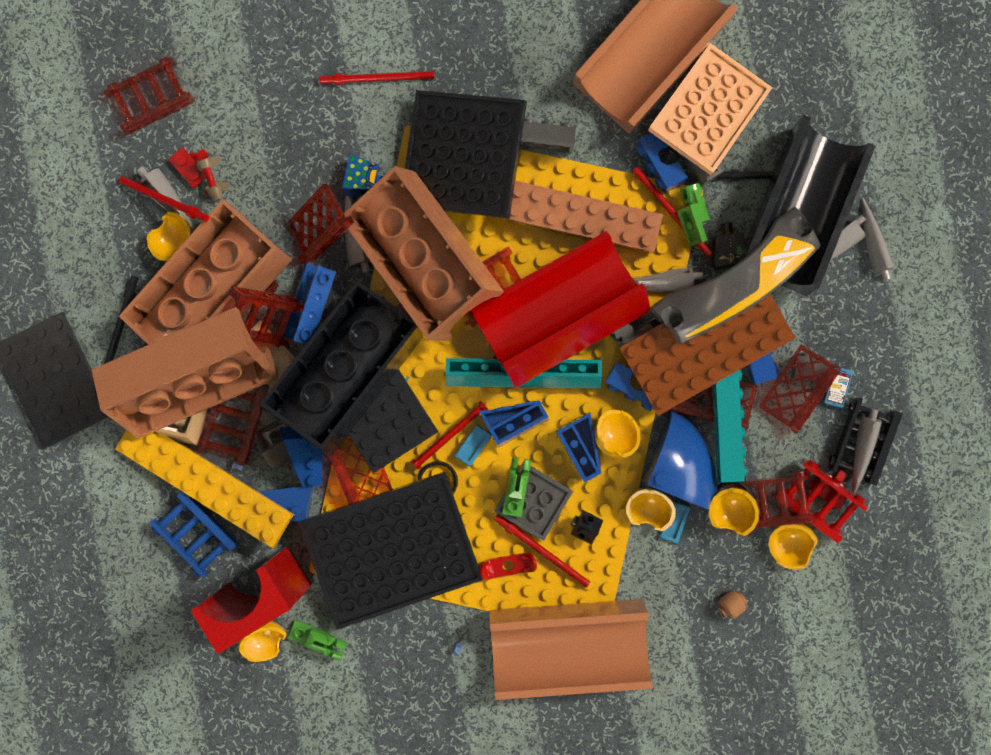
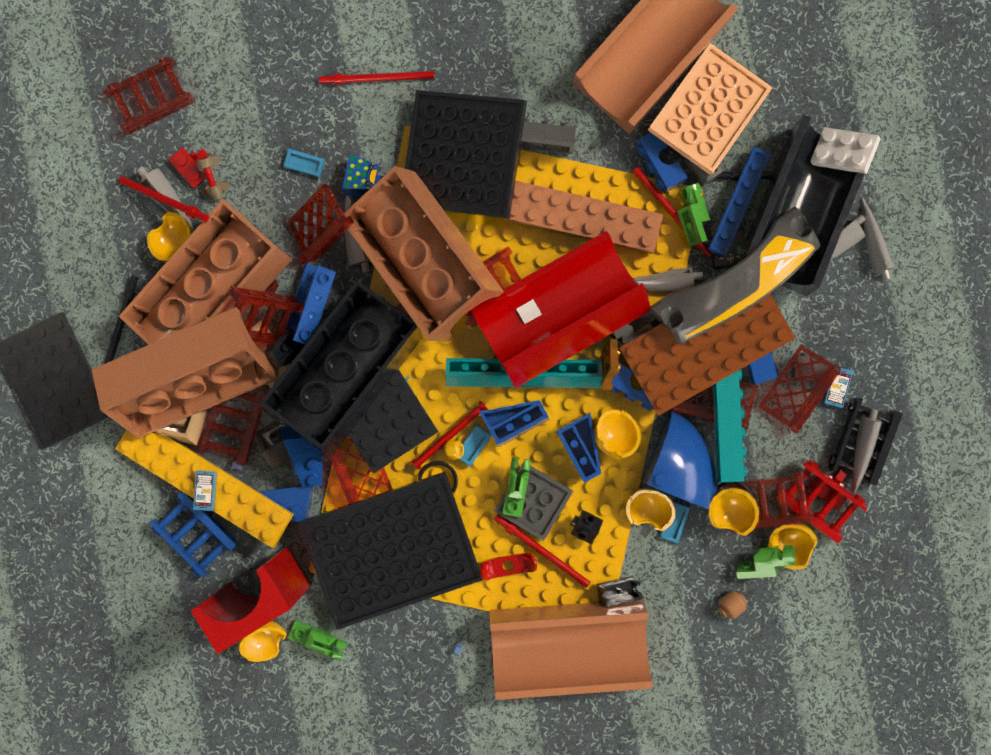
none -> tile [193,471,217,511]
none -> black wing [264,328,305,368]
none -> dark azure tile [283,148,325,178]
none -> yellow piece [443,440,464,460]
none -> white sticker [516,299,542,324]
none -> black hinge [597,576,643,607]
none -> pearl gold plate [600,338,621,391]
none -> blue tile [707,146,771,258]
none -> bright green plate [736,545,796,579]
none -> white plate [810,127,880,174]

